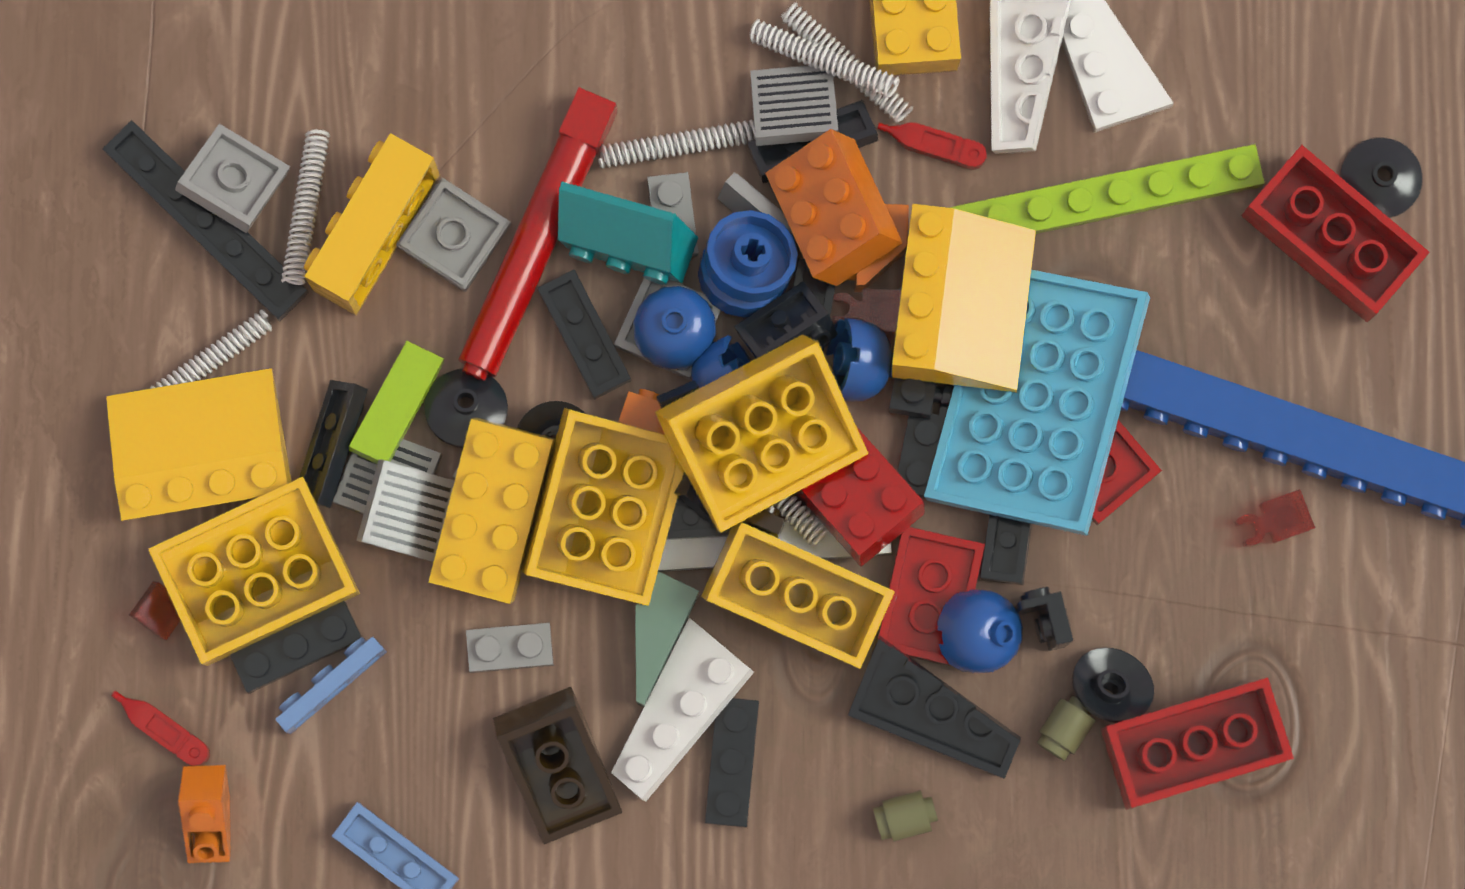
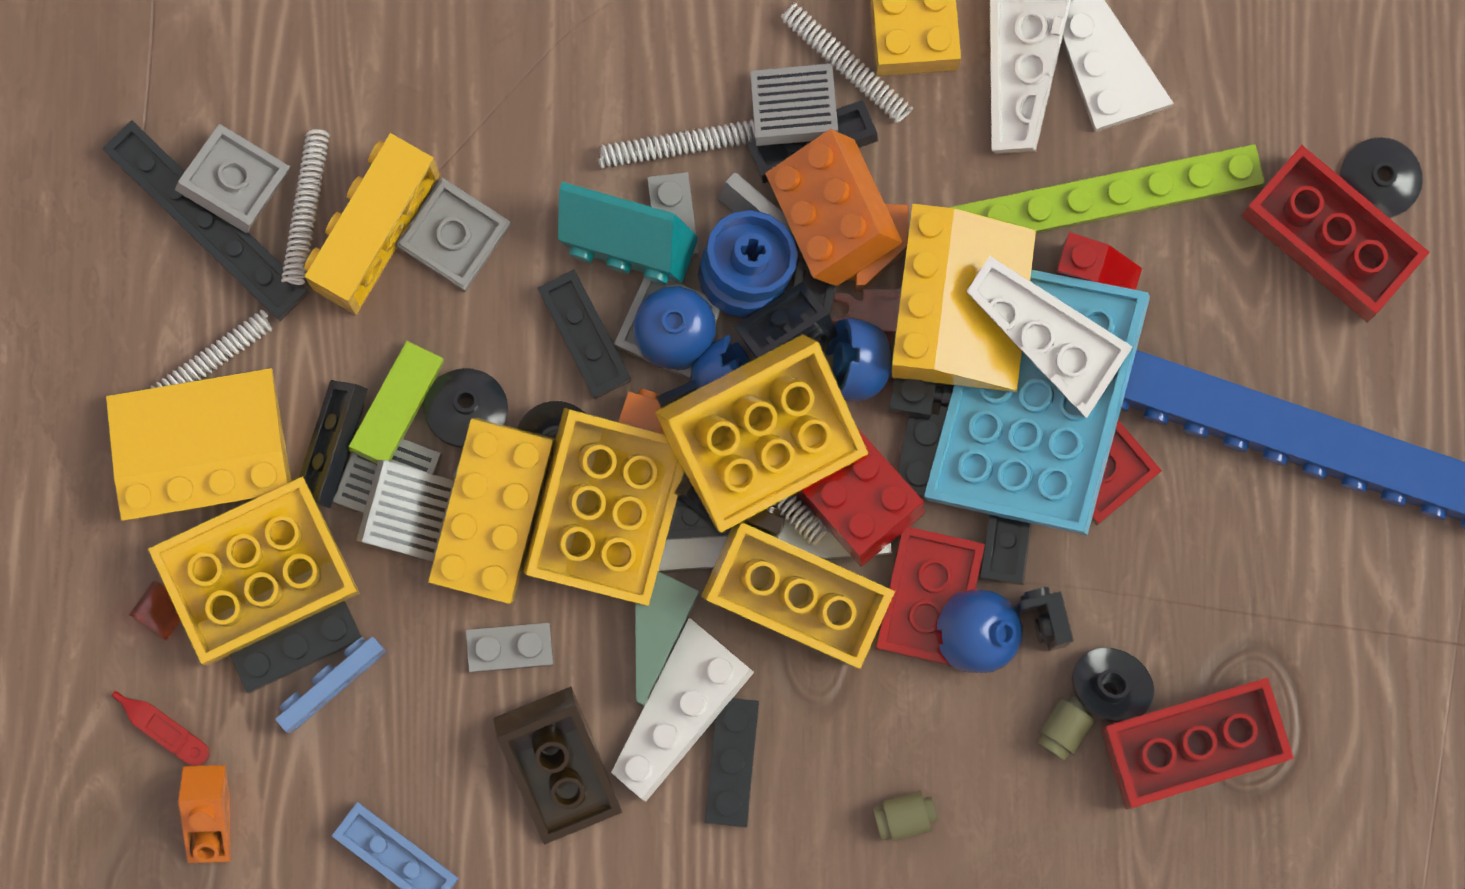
red brick [458,87,618,381] -> none
white piece [750,19,900,98] -> none
black wing [848,636,1021,779] -> none
red piece [877,122,987,170] -> none
clear red plate [1234,489,1315,547] -> none
none -> white wing [967,256,1133,418]
none -> red slope [1054,232,1143,290]

